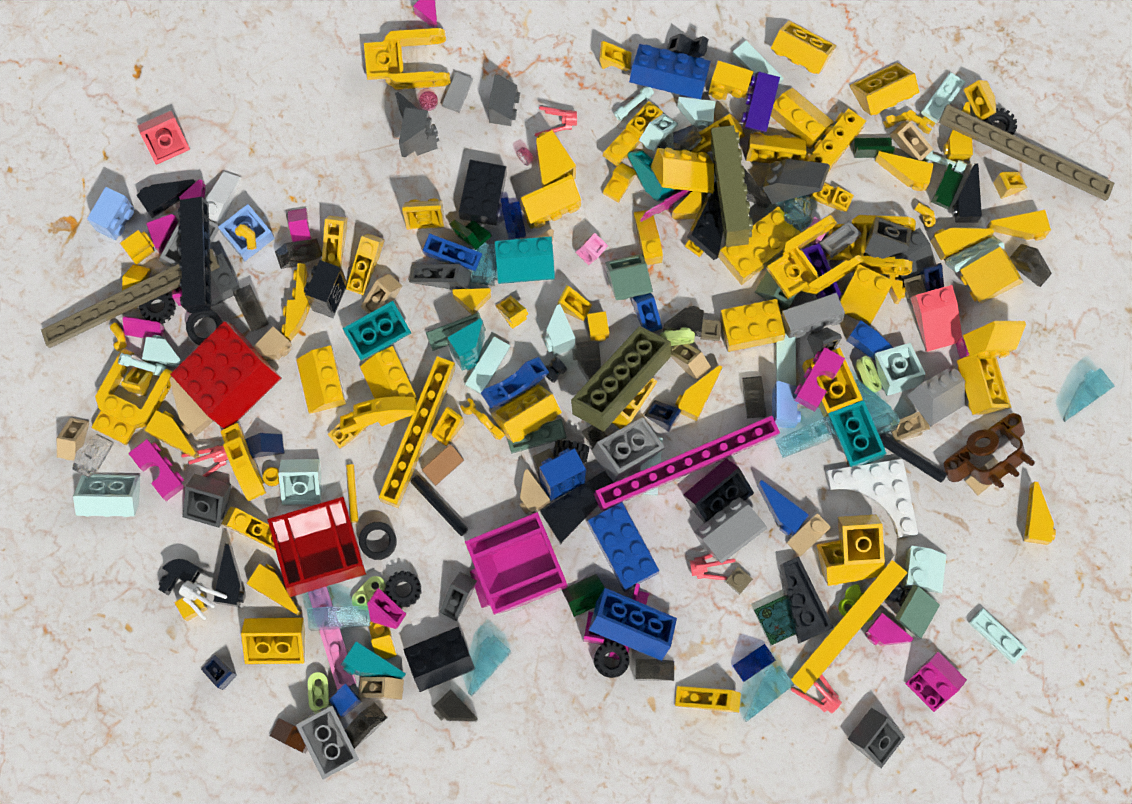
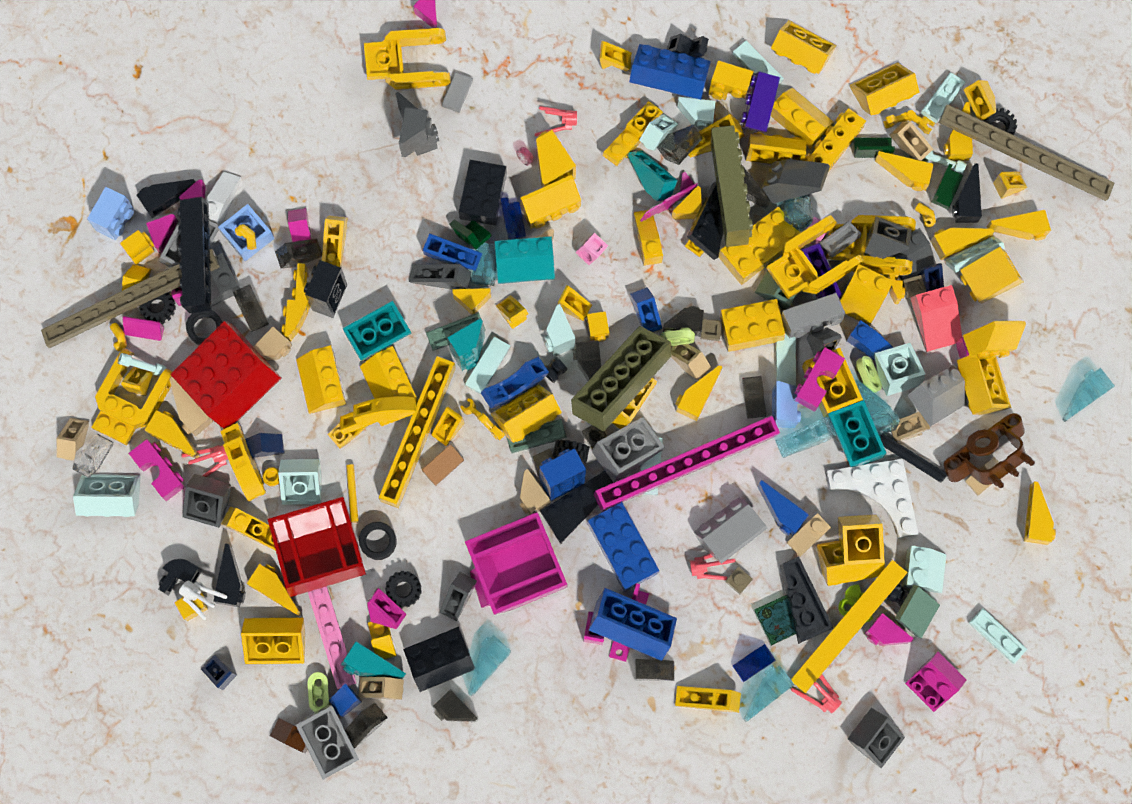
coral slope [138,110,190,165] -> none
light aqua slope [142,335,182,367] -> none
clear light blue slope [307,606,370,631] -> none
yellow slope [346,233,385,295] -> none
yellowish green plate [352,576,386,611] -> none
tan slope [361,274,402,314] -> none
yellow slope [402,198,444,230] -> none
black axle [411,475,468,536] -> none
clear pink tile [419,91,438,111] -> none
dark grey slope [488,74,520,126] -> none
dark green panel [562,574,605,617] -> none
black tyre [594,642,630,678] -> none
yellow slope [603,163,637,203] -> none
sand green slope [605,254,653,300] -> none
light aqua bar [614,86,654,121] -> none
dark blue slope [644,400,681,432] -> none
yellow slope [651,148,714,193] -> none
black slope [683,458,754,523] -> none
yellow slope [810,183,854,212] -> none
clear smoke slope [1010,244,1052,287] -> none

